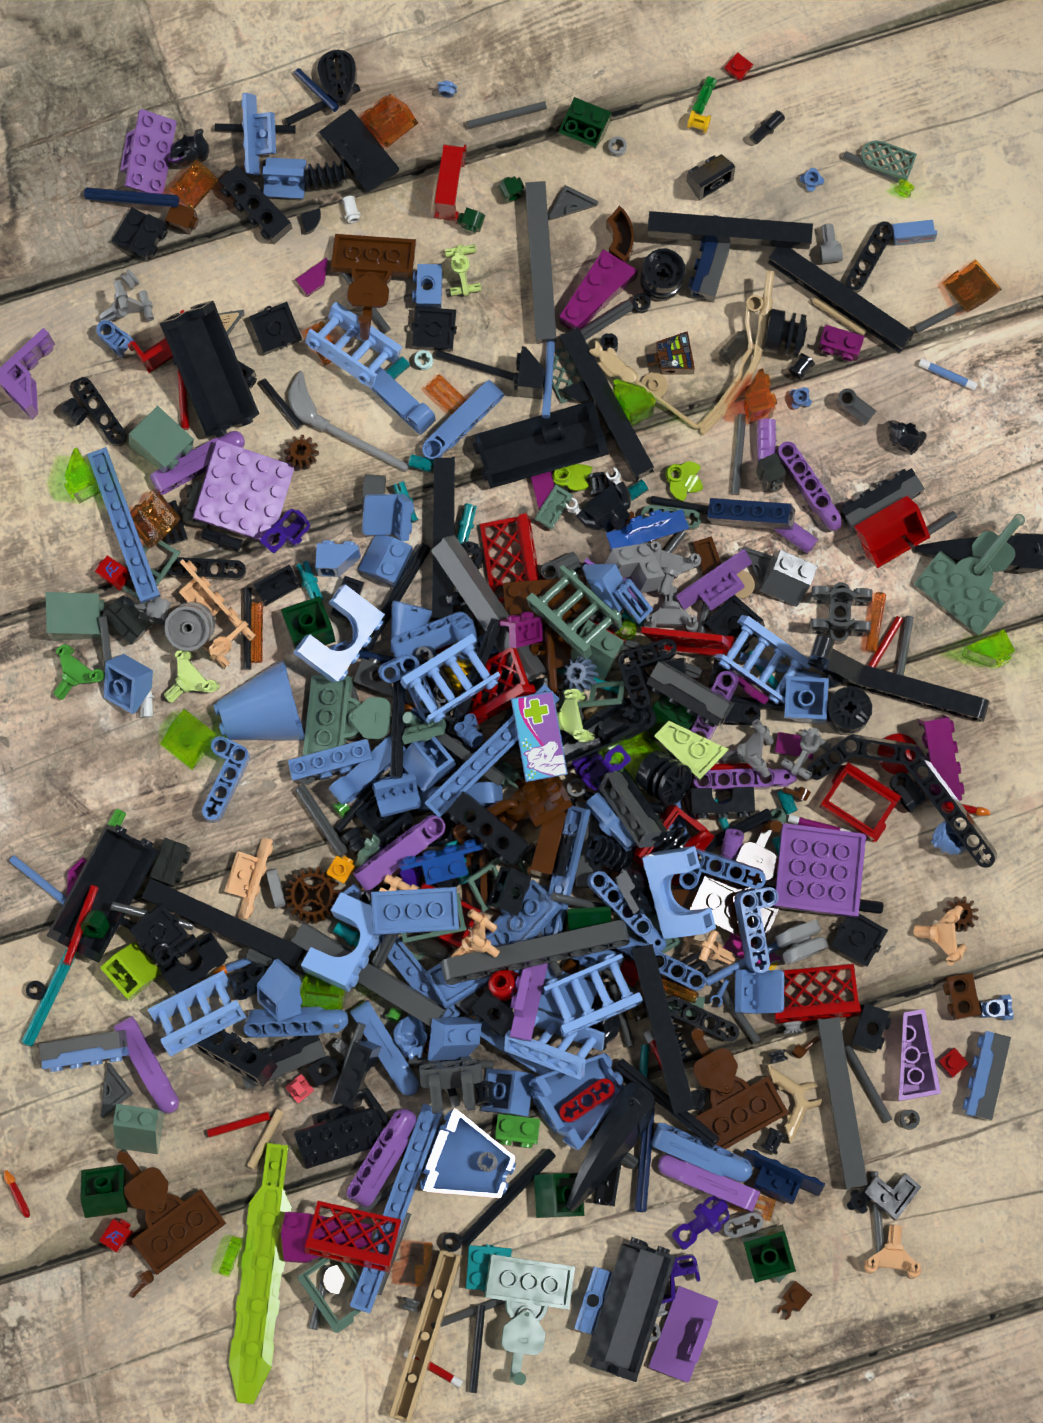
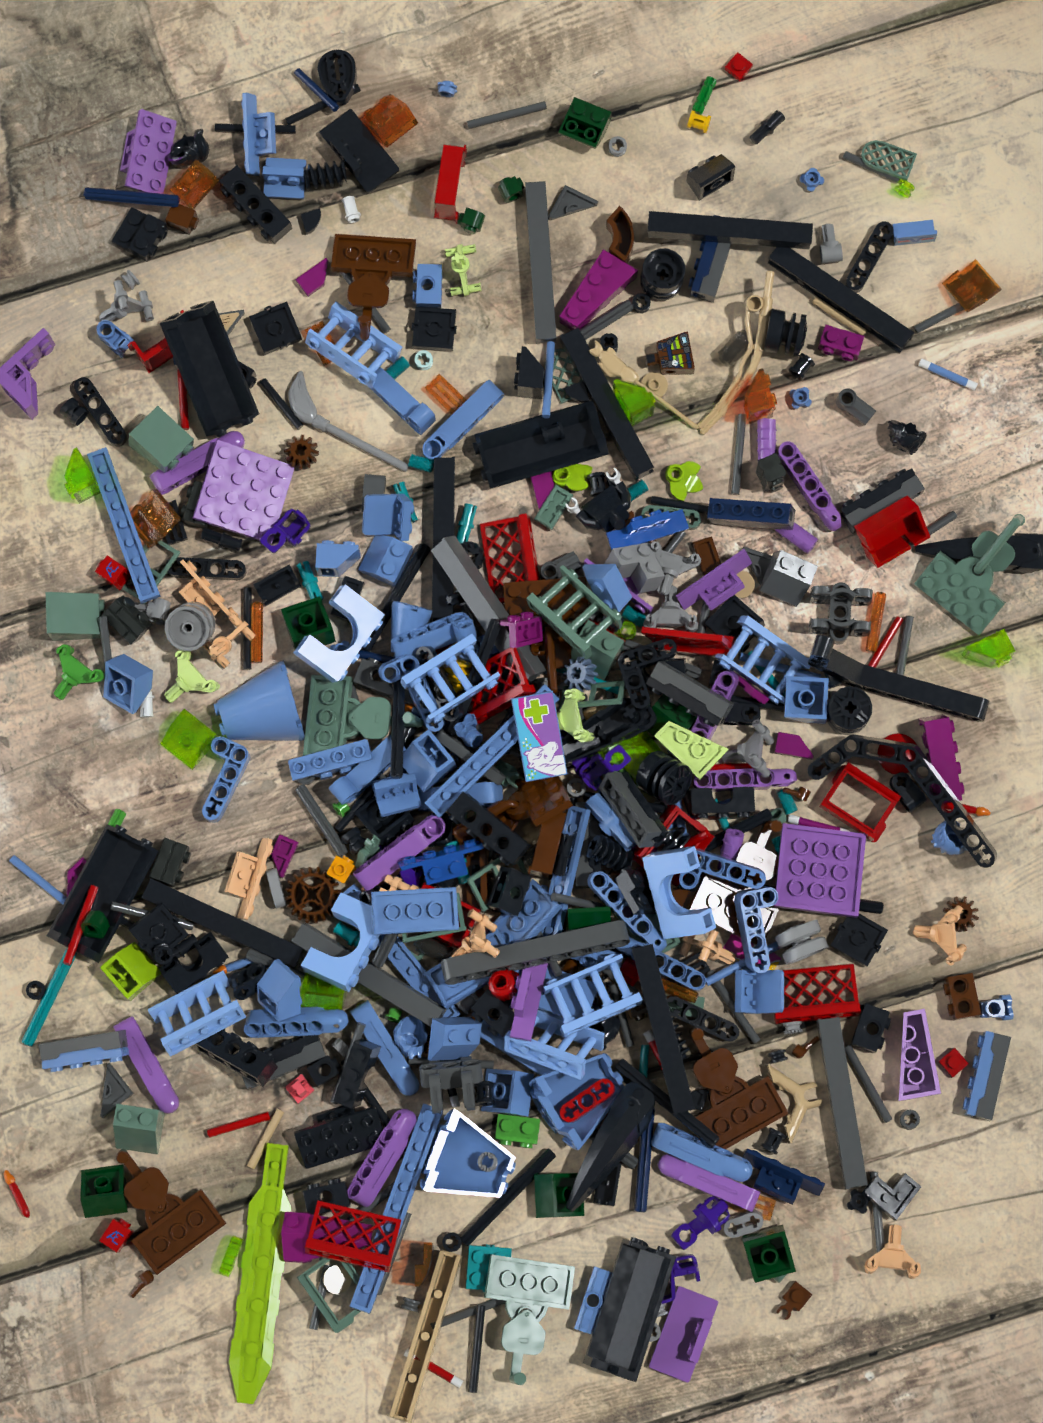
sand green plate [402,718,446,745] -> none
black piece [435,350,515,381] -> none
medium blue tile [613,578,653,624] -> none
medium blue hand [710,979,729,1007] -> none
light grey axle [781,728,832,780] -> none
none -> magenta tile [271,834,299,878]
none -> black brick [303,1178,351,1214]

